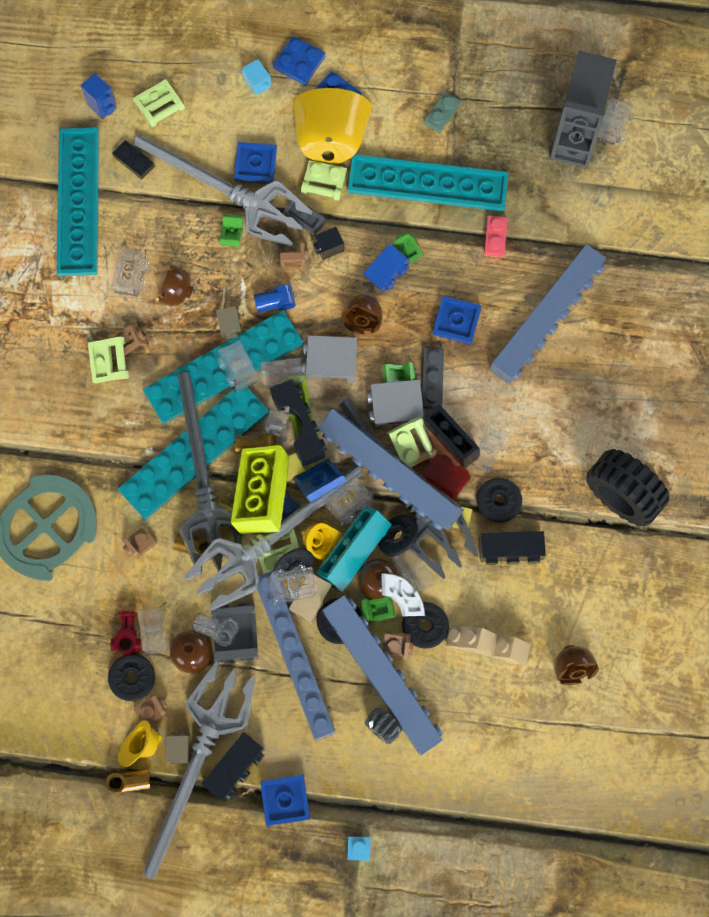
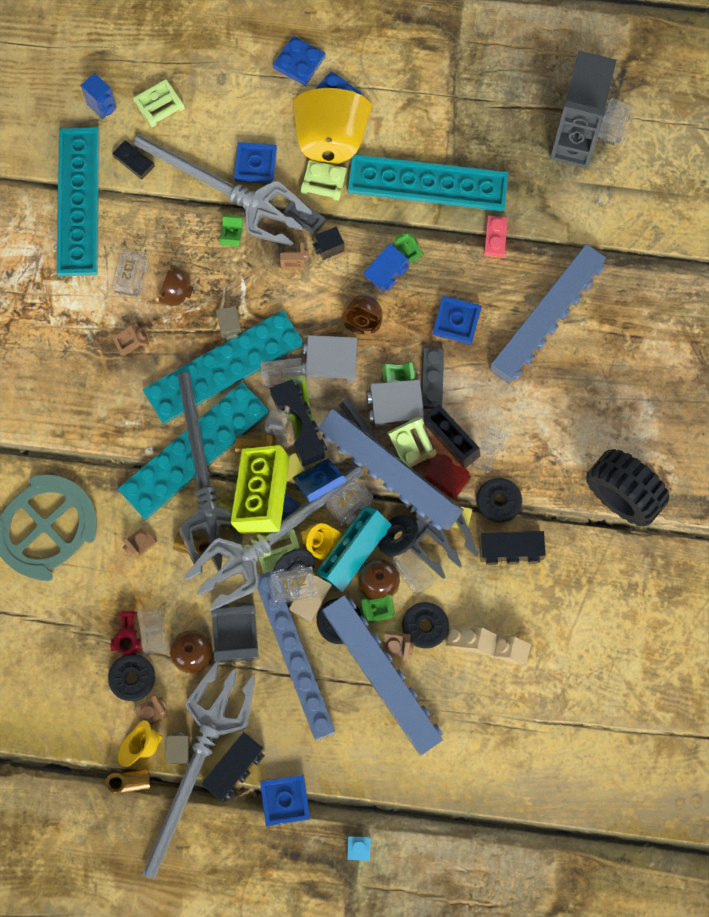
yellowish green plate [88,337,129,384] -> none
clear piece [193,613,239,646] -> none
clear brick [217,340,259,392] -> none
medium azure brick [242,59,271,95] -> none
blue piece [254,284,296,313] -> none
dark grey gear [365,708,402,744] -> none
white tile [382,574,425,616] -> none
sand green plate [424,92,462,134] -> none
reddish brown cylinder [554,645,599,685] -> none

